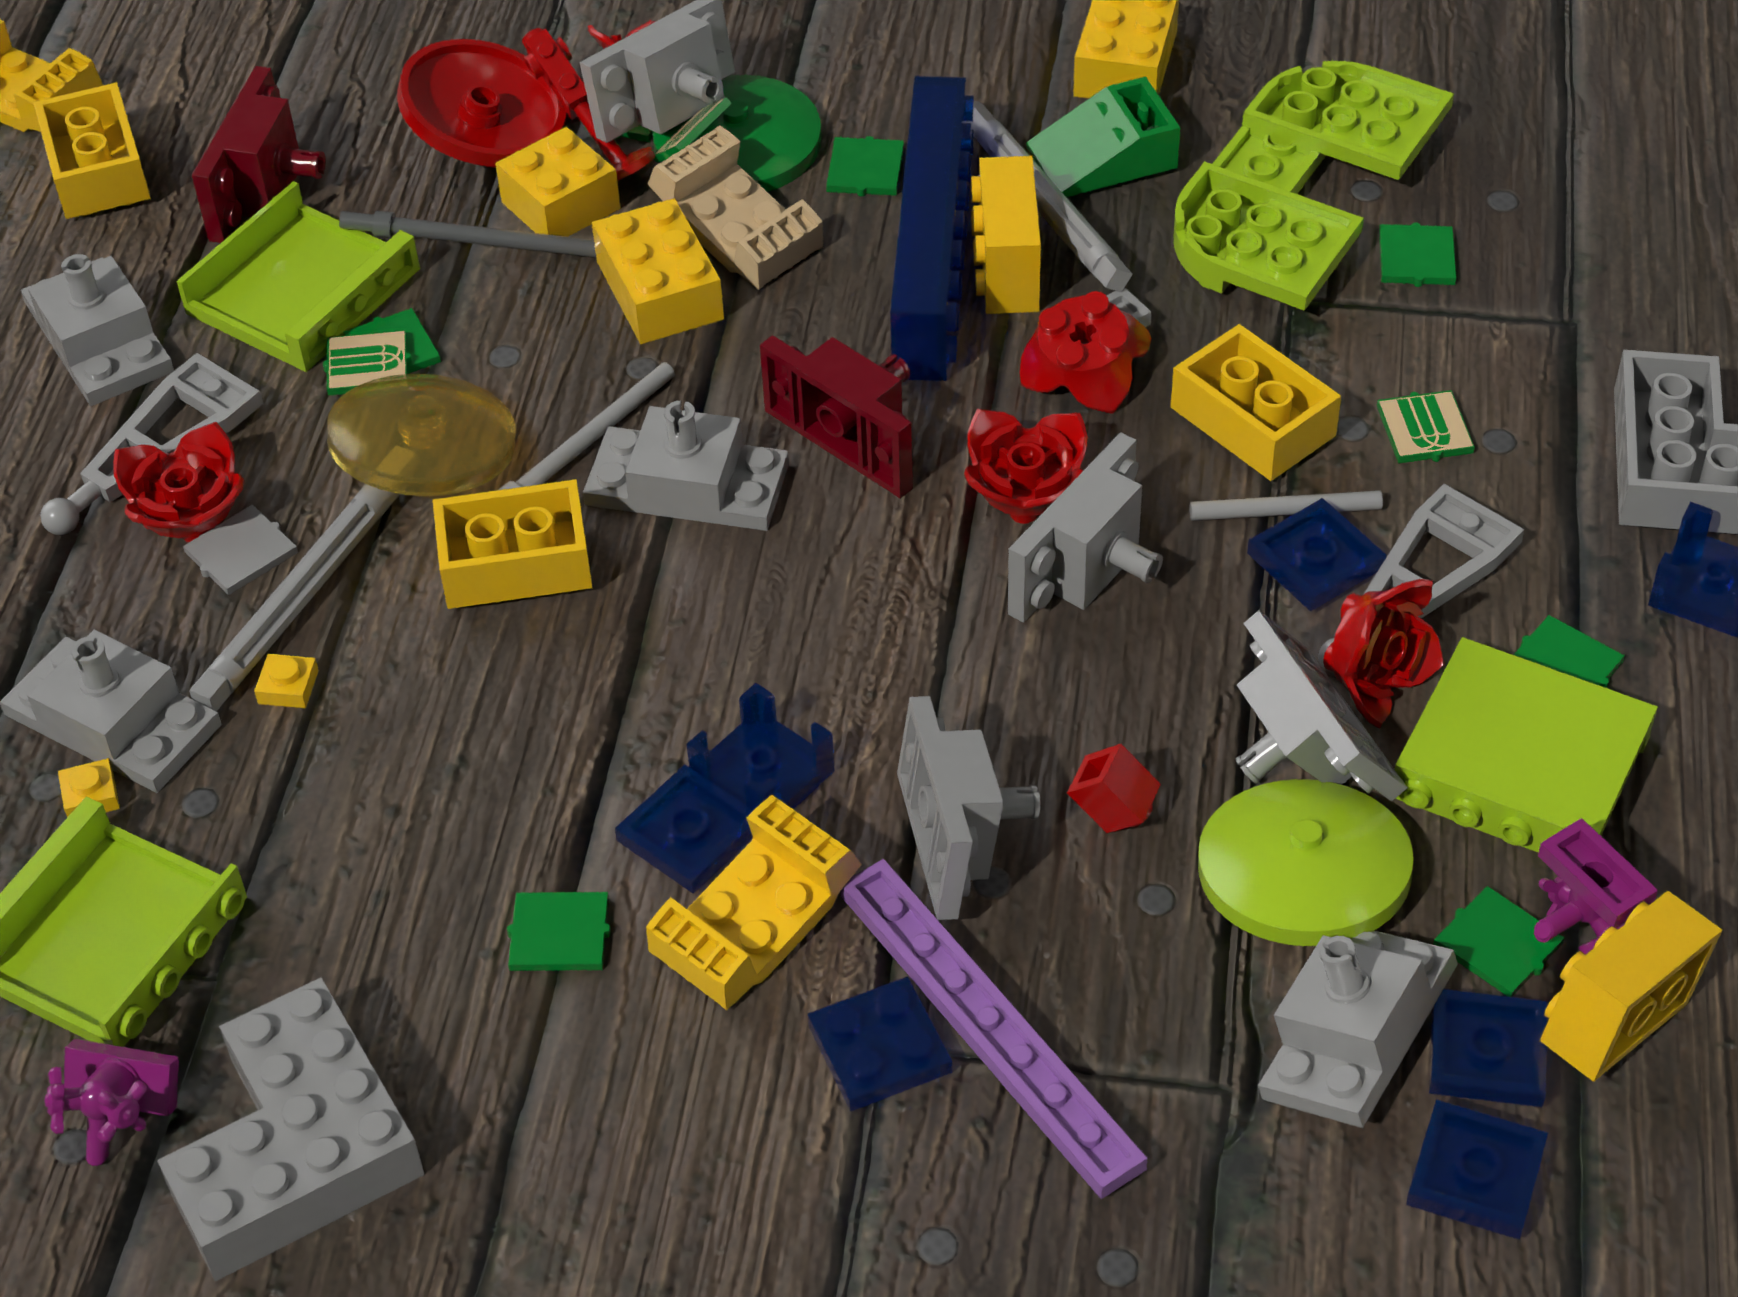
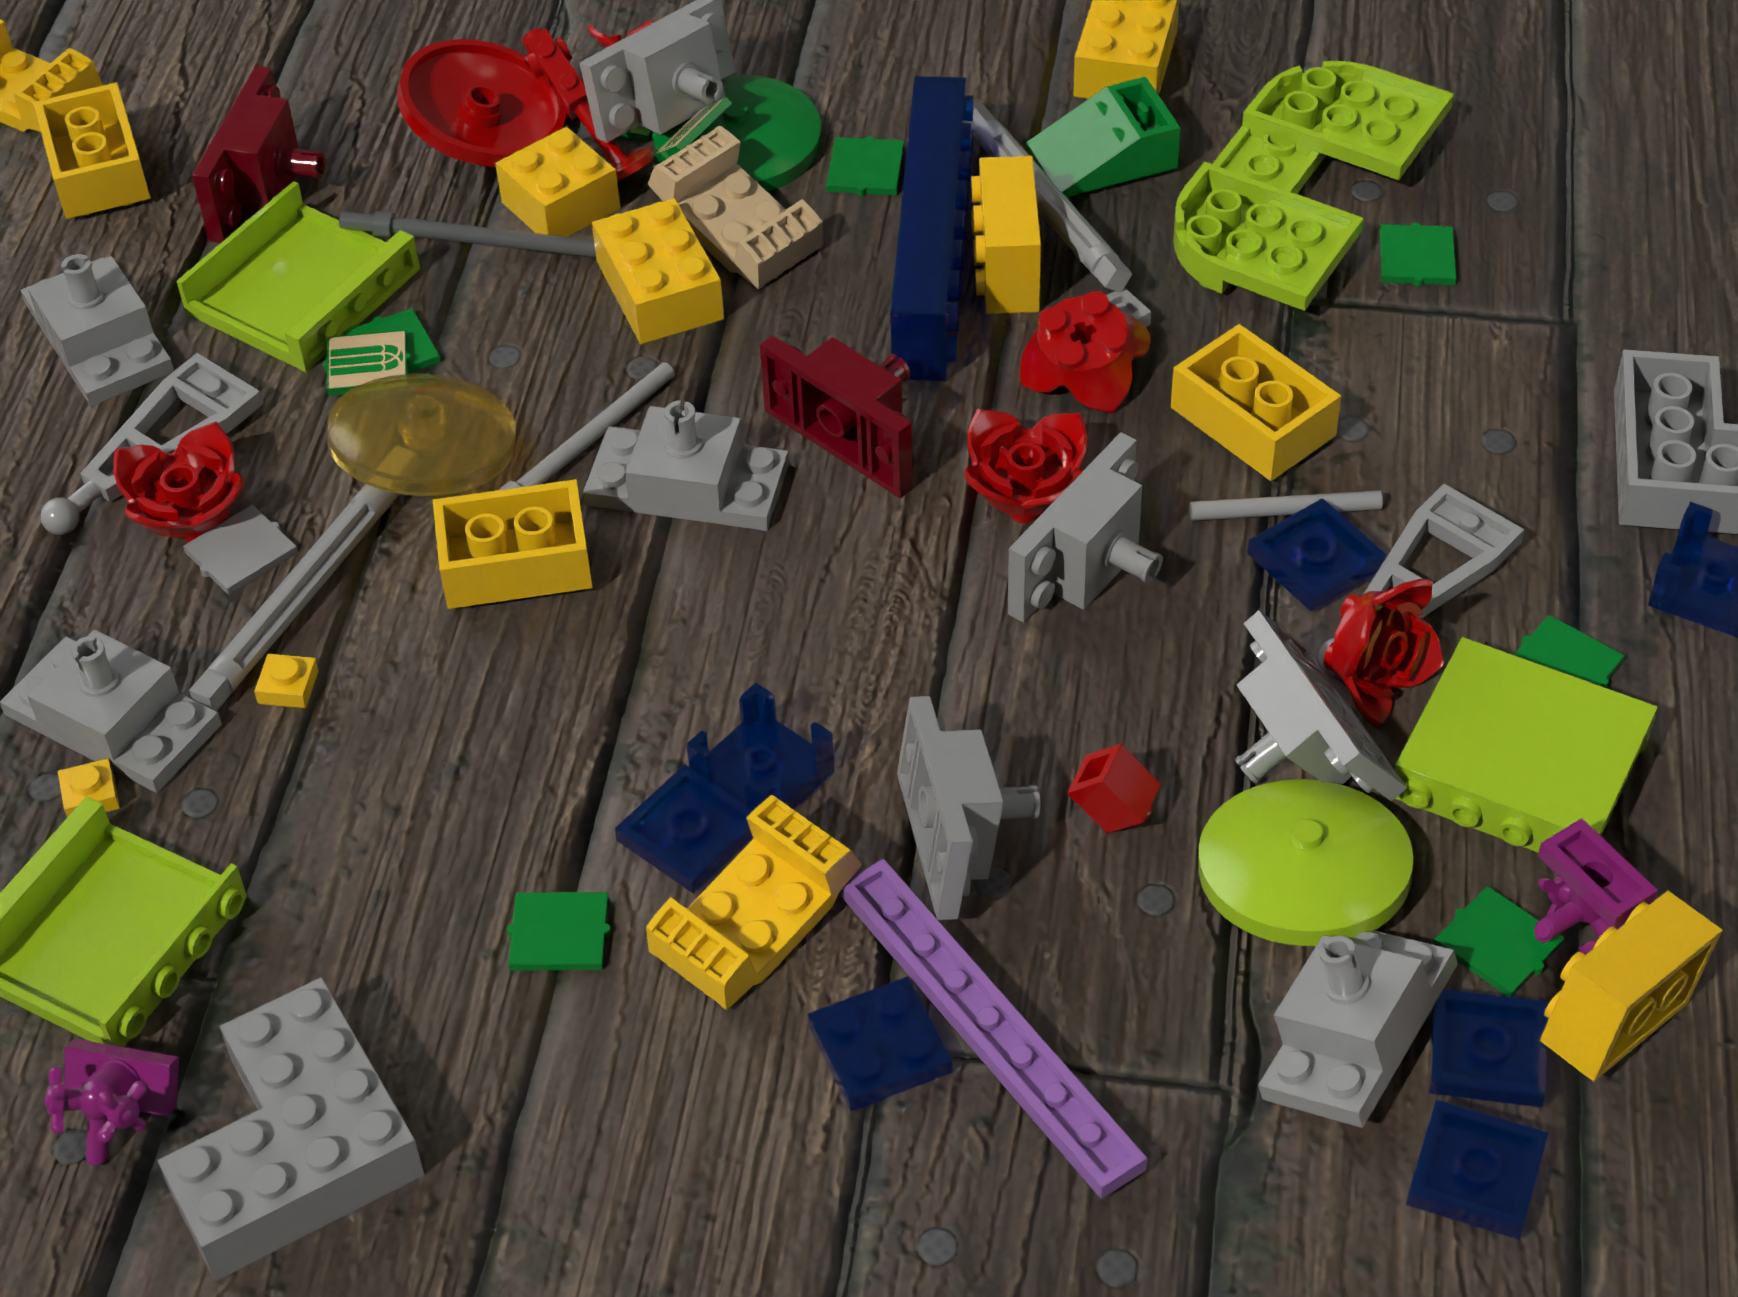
piece [1376,390,1475,464] -> none

